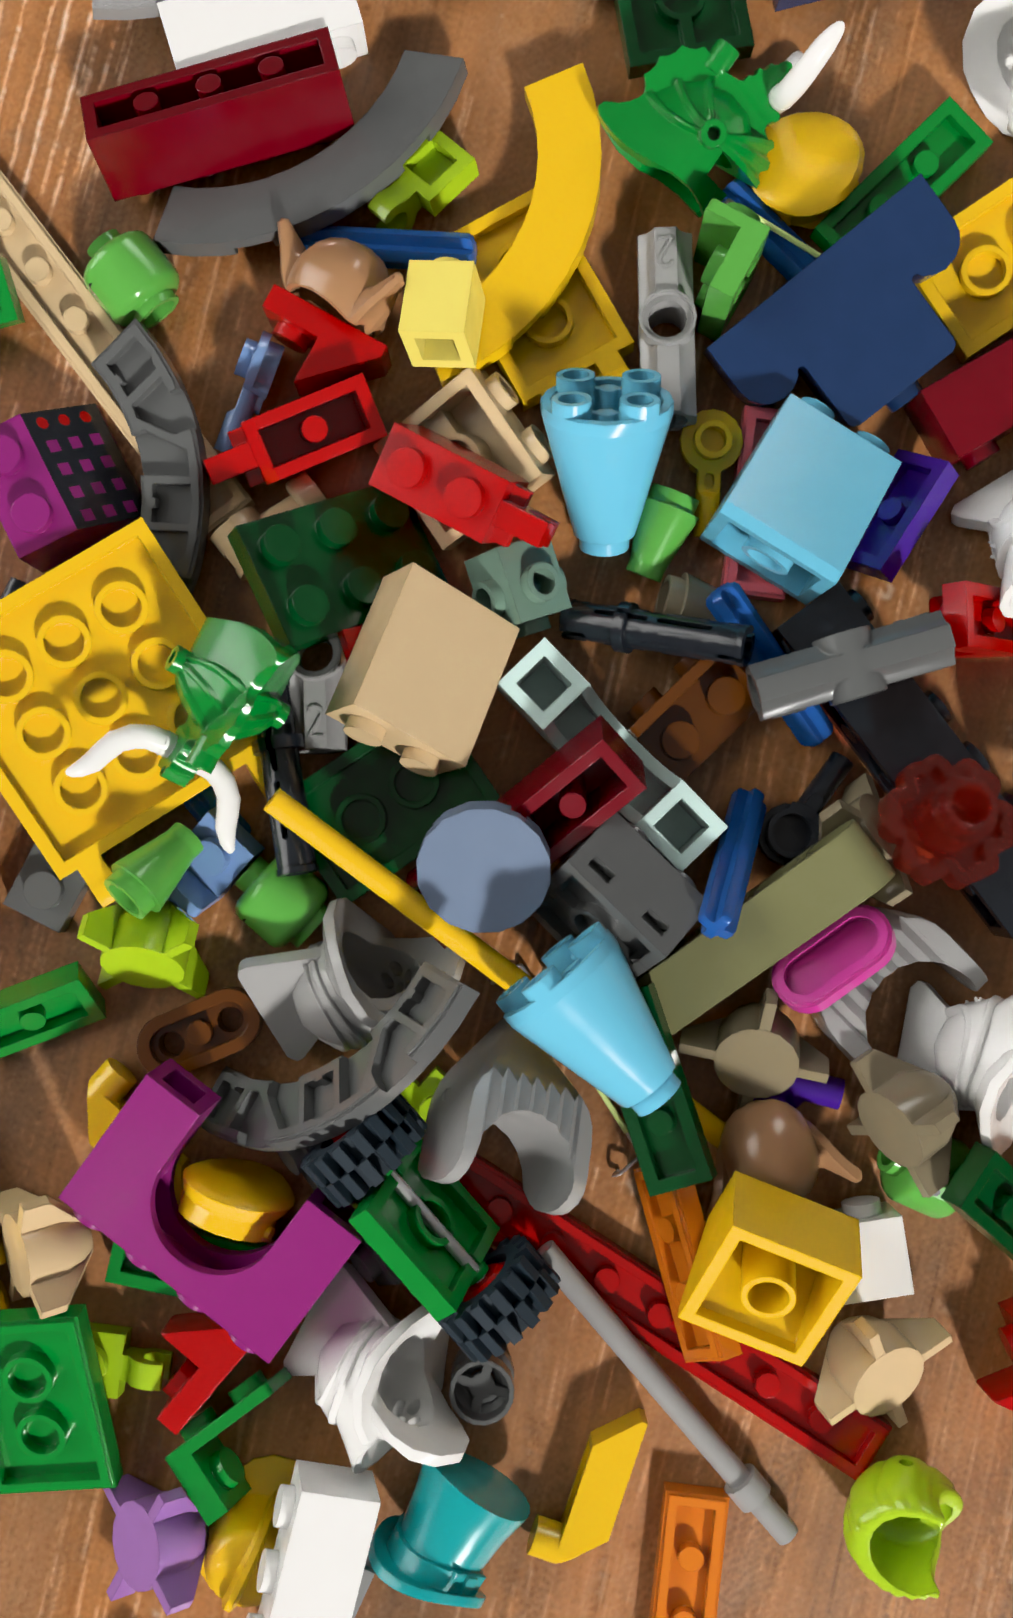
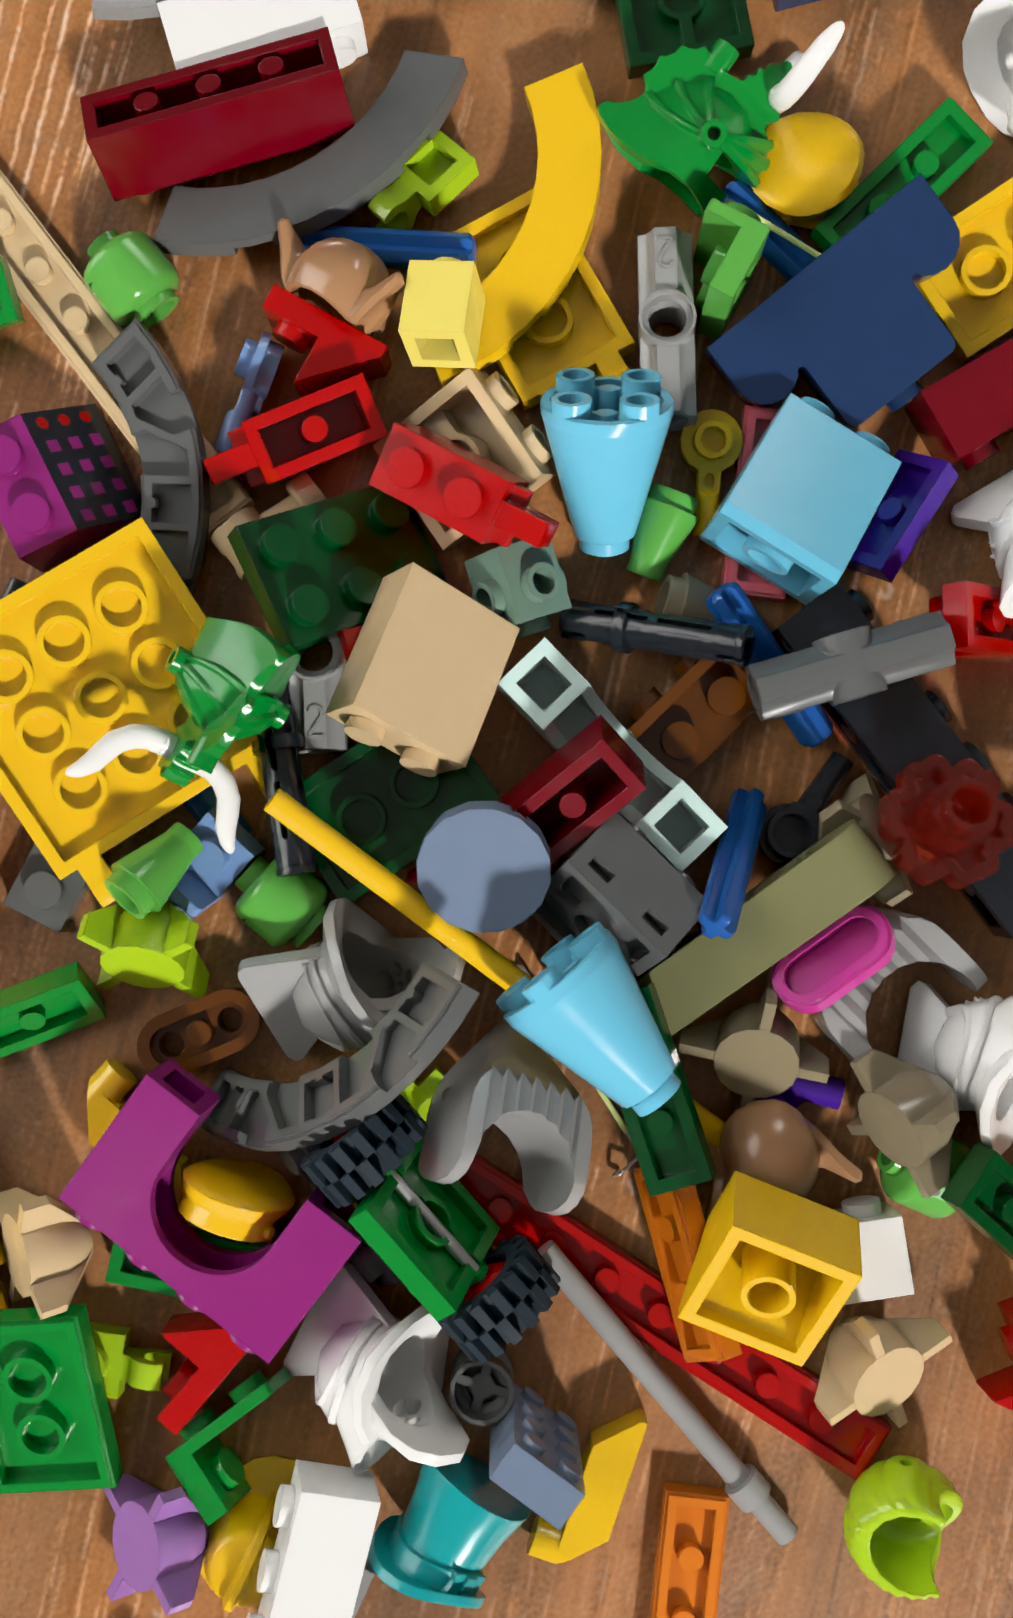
none -> sand blue piece [489,1383,585,1531]

